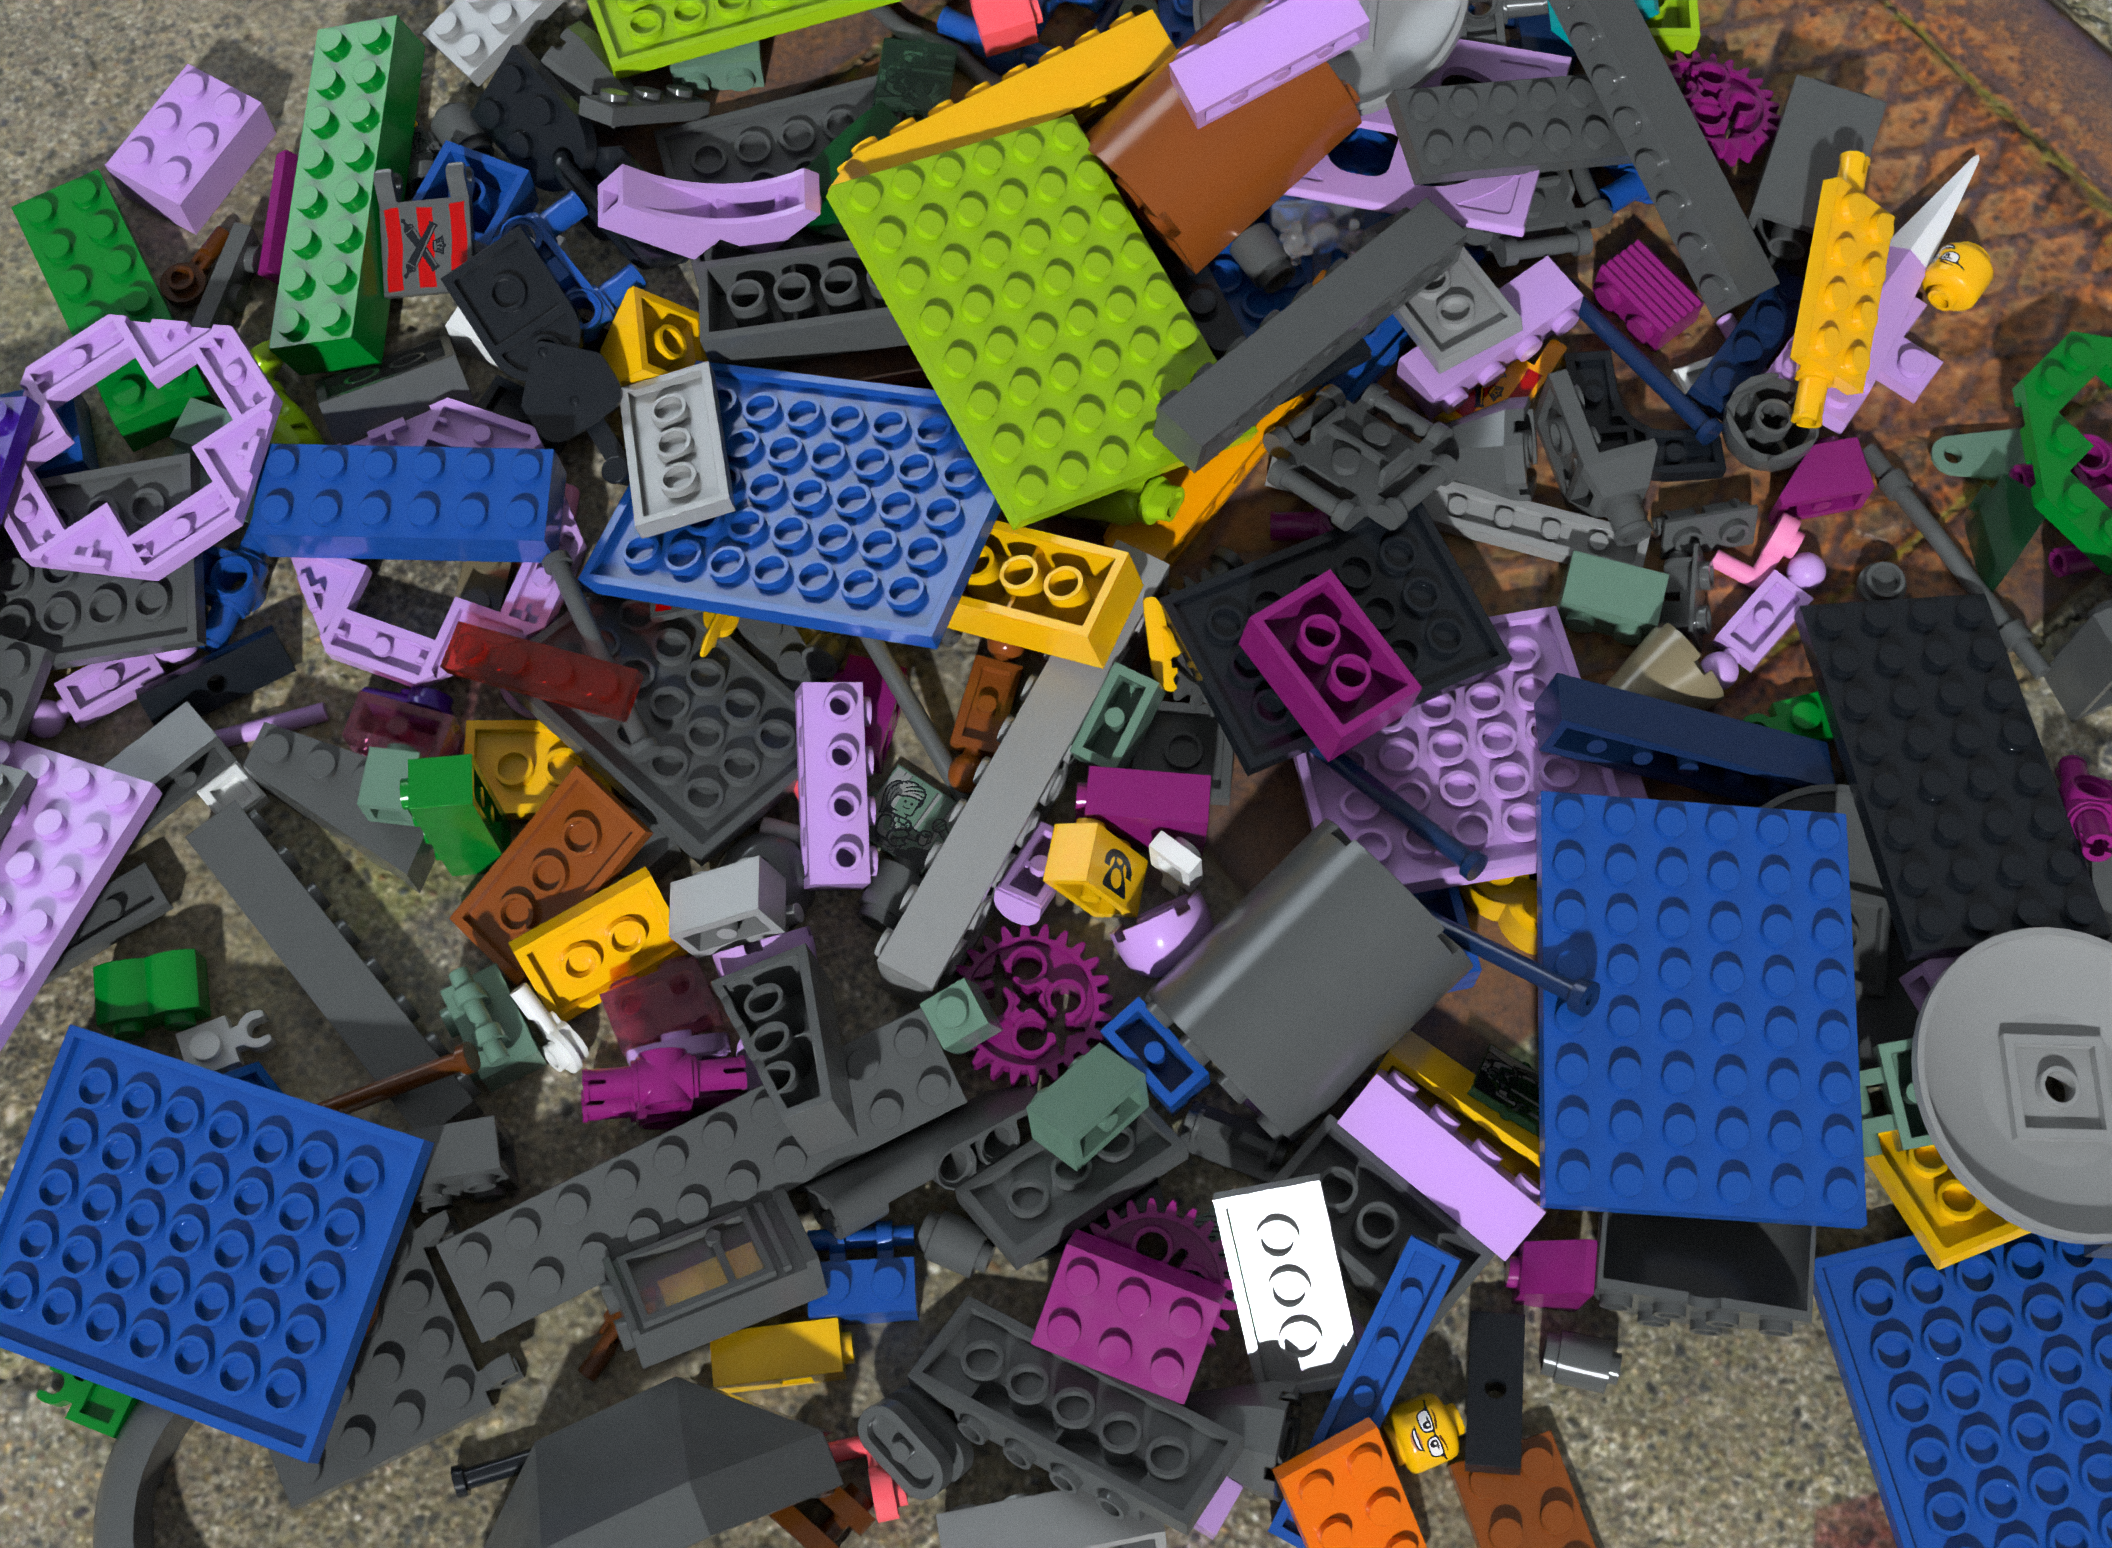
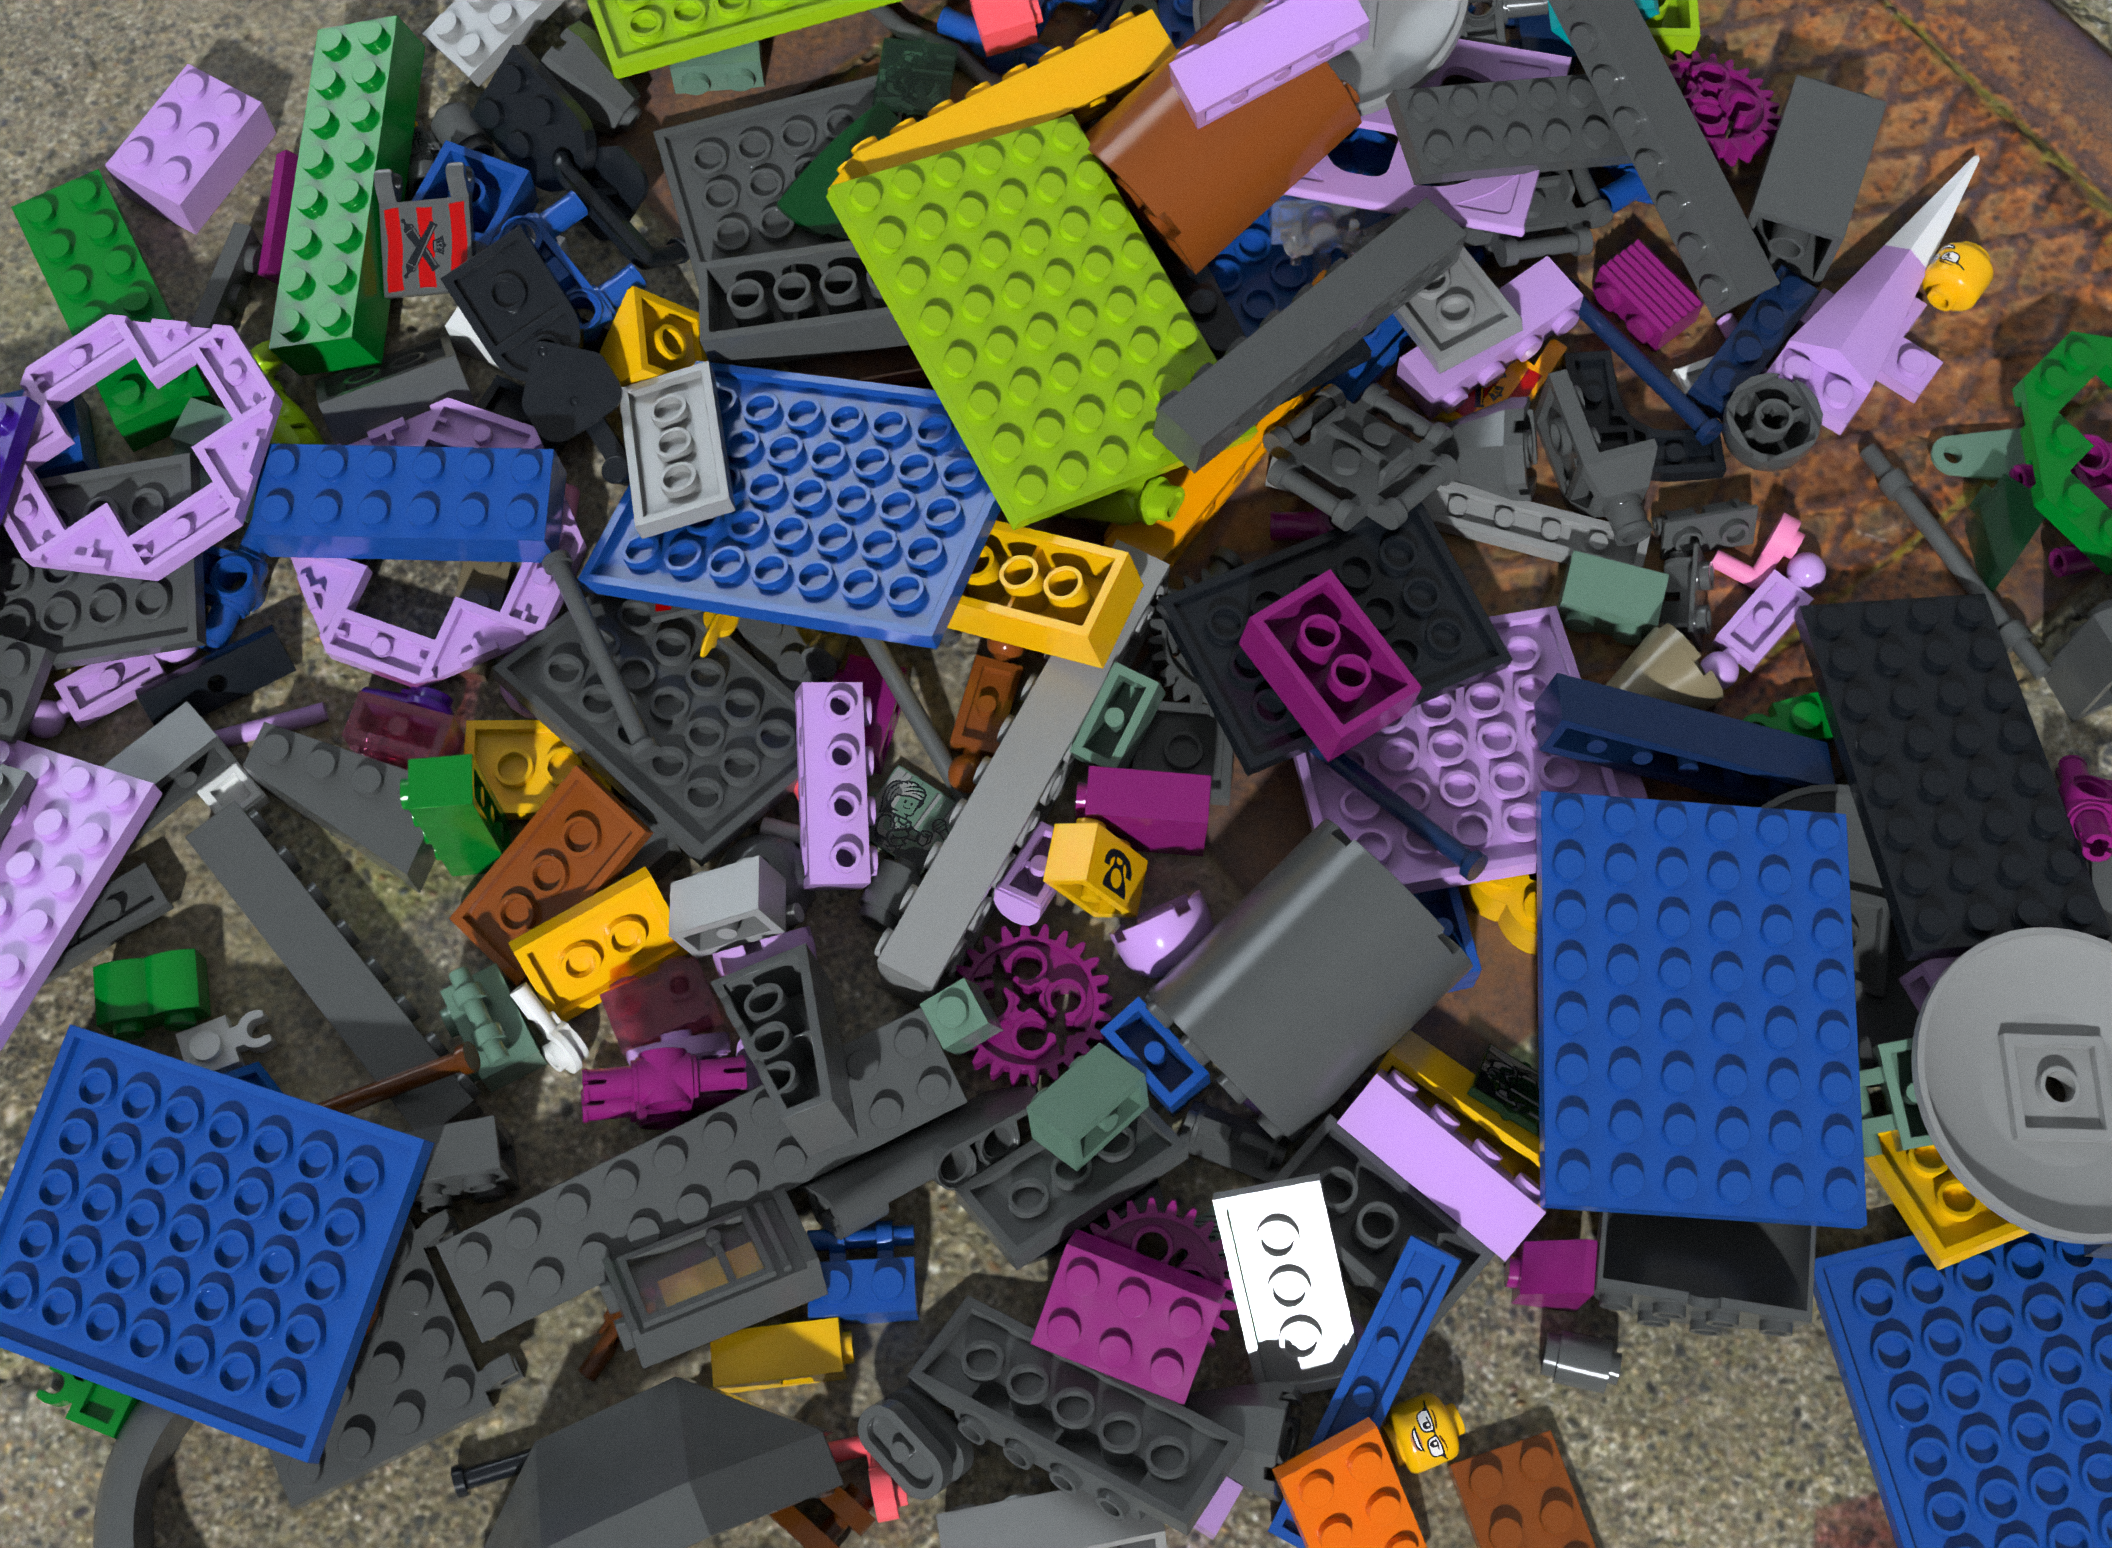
reddish brown plate [160,226,229,308] -> none
sand green brick [357,743,423,827] -> none
clear red plate [440,621,644,723] -> none
dark grey plate [578,84,710,127] -> none
lavender arch [598,164,822,260] -> none
dark grey brick [914,1210,996,1279] -> none
yellow piece [1143,597,1181,692] -> none
white plate [1149,830,1203,897] -> none
dark grey brick [1230,223,1296,293] -> none
dark blue bar [1425,907,1601,1017] -> none
black tile [1465,1311,1525,1475] -> none
magenta slope [1768,436,1875,526] -> none
yellow plate [1790,151,1895,429] -> none
dark grey plate [1856,561,1907,601] -> none

